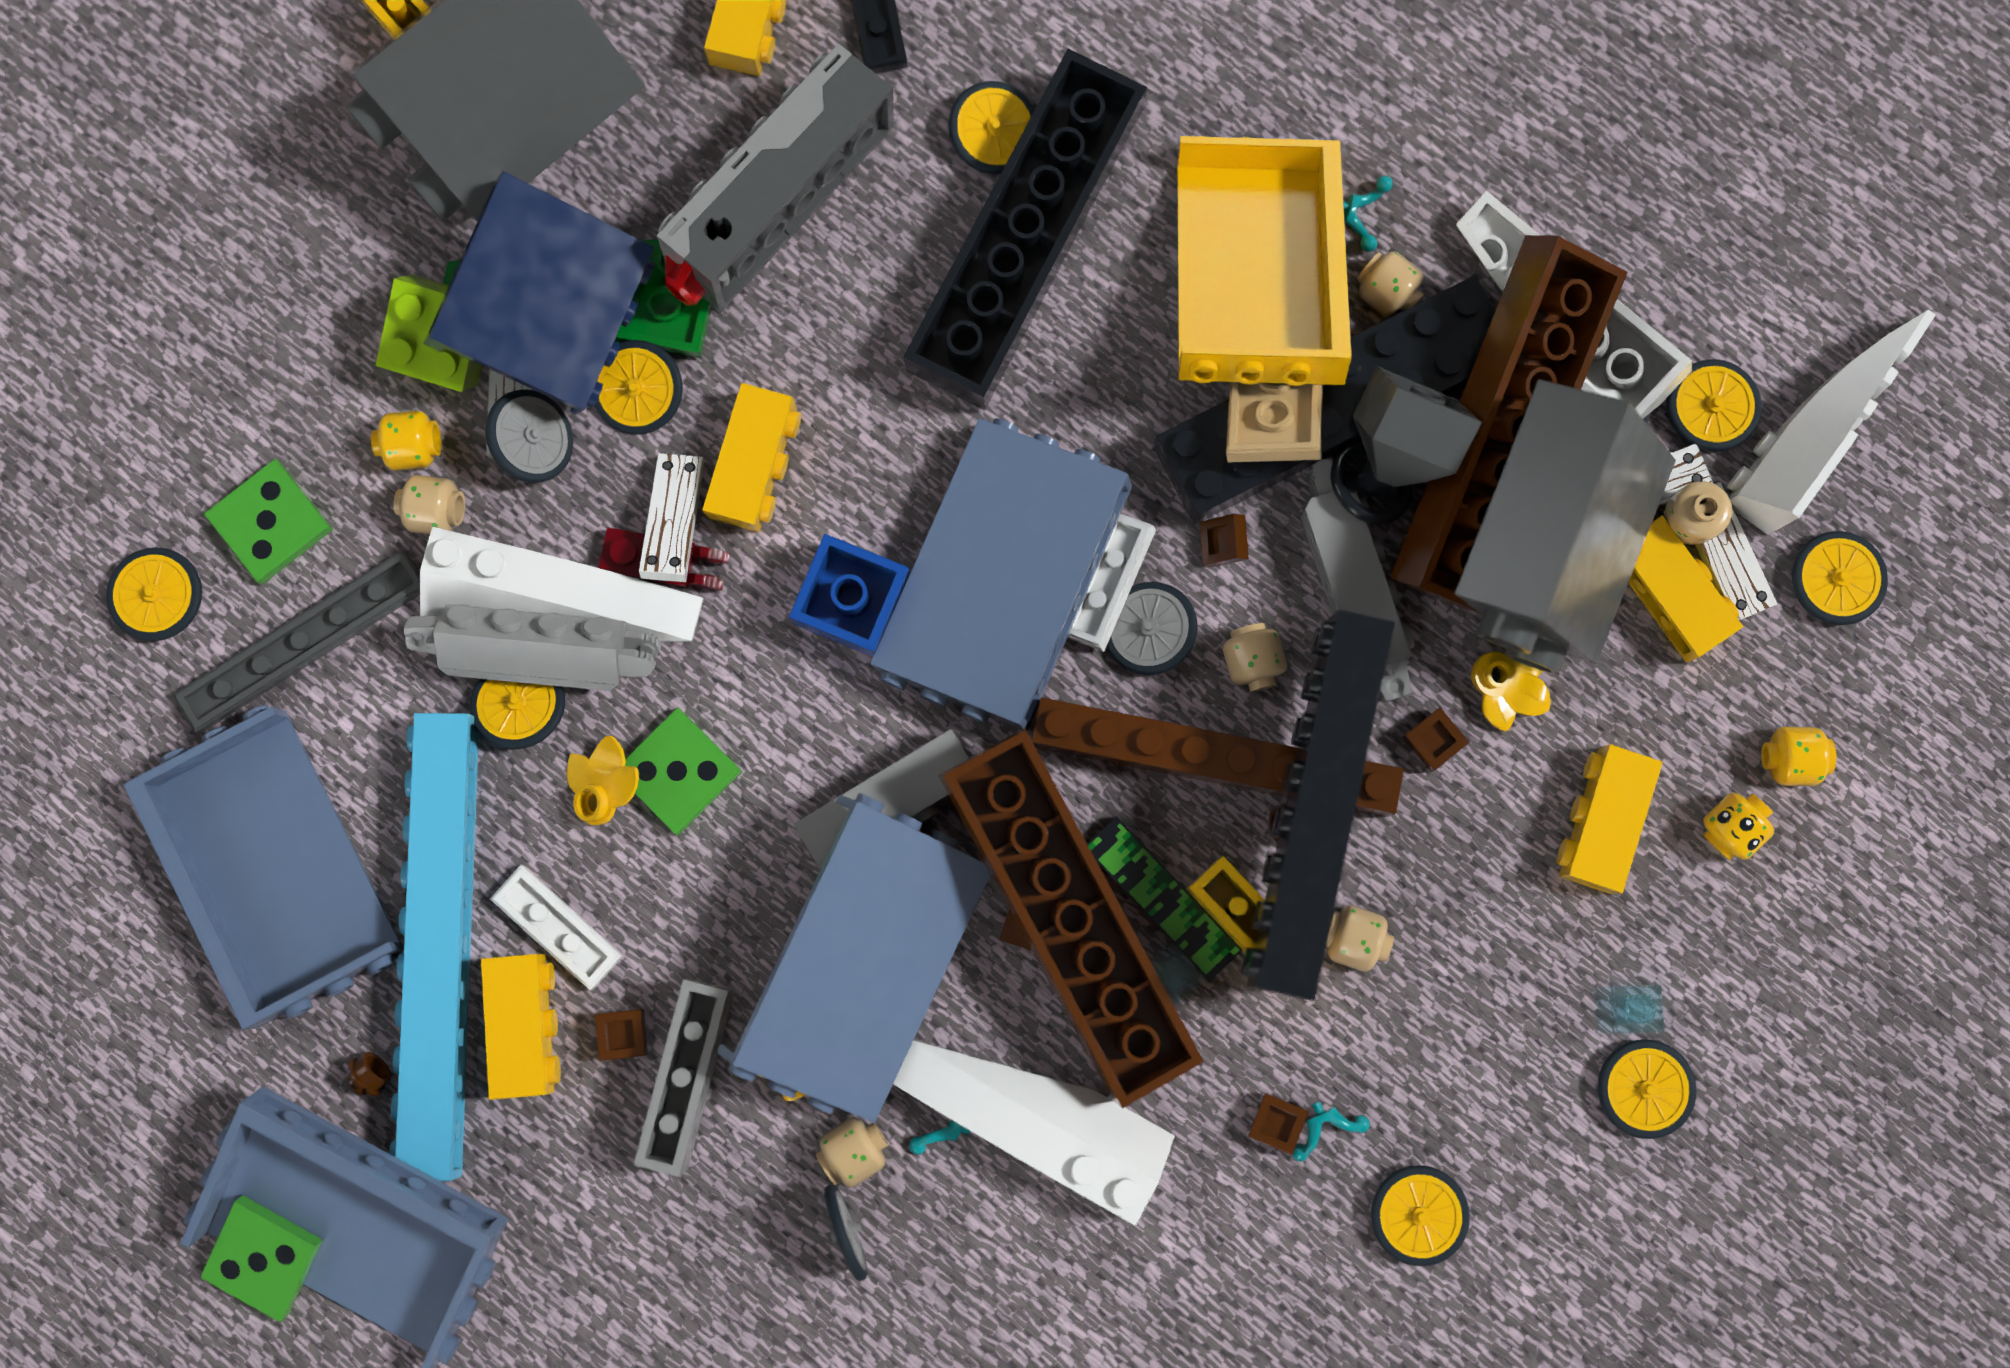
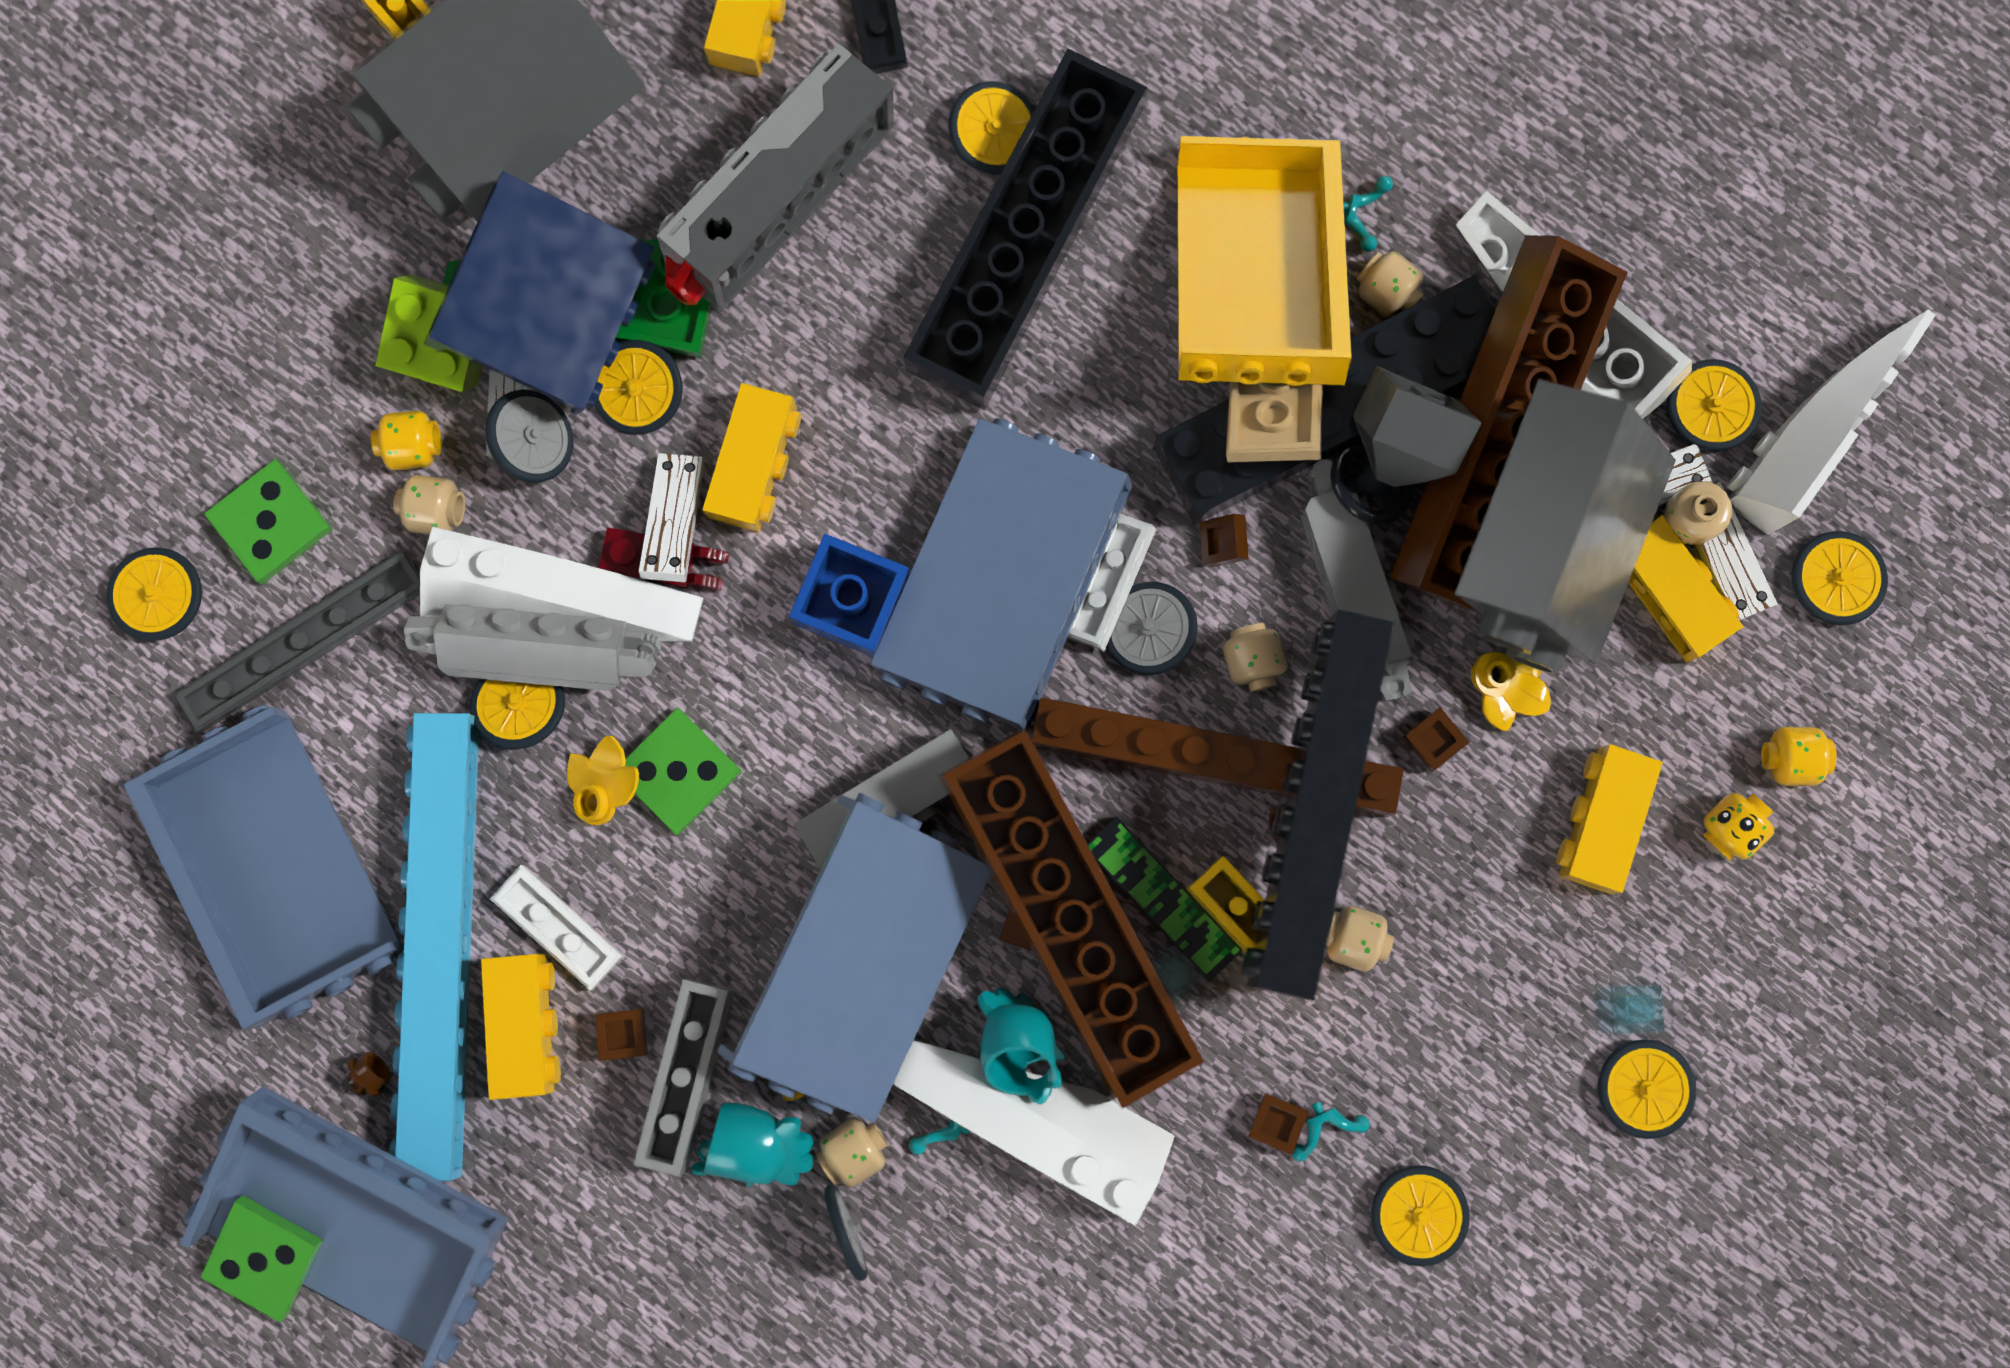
none -> teal piece [691,1103,814,1187]
none -> teal piece [977,987,1065,1105]

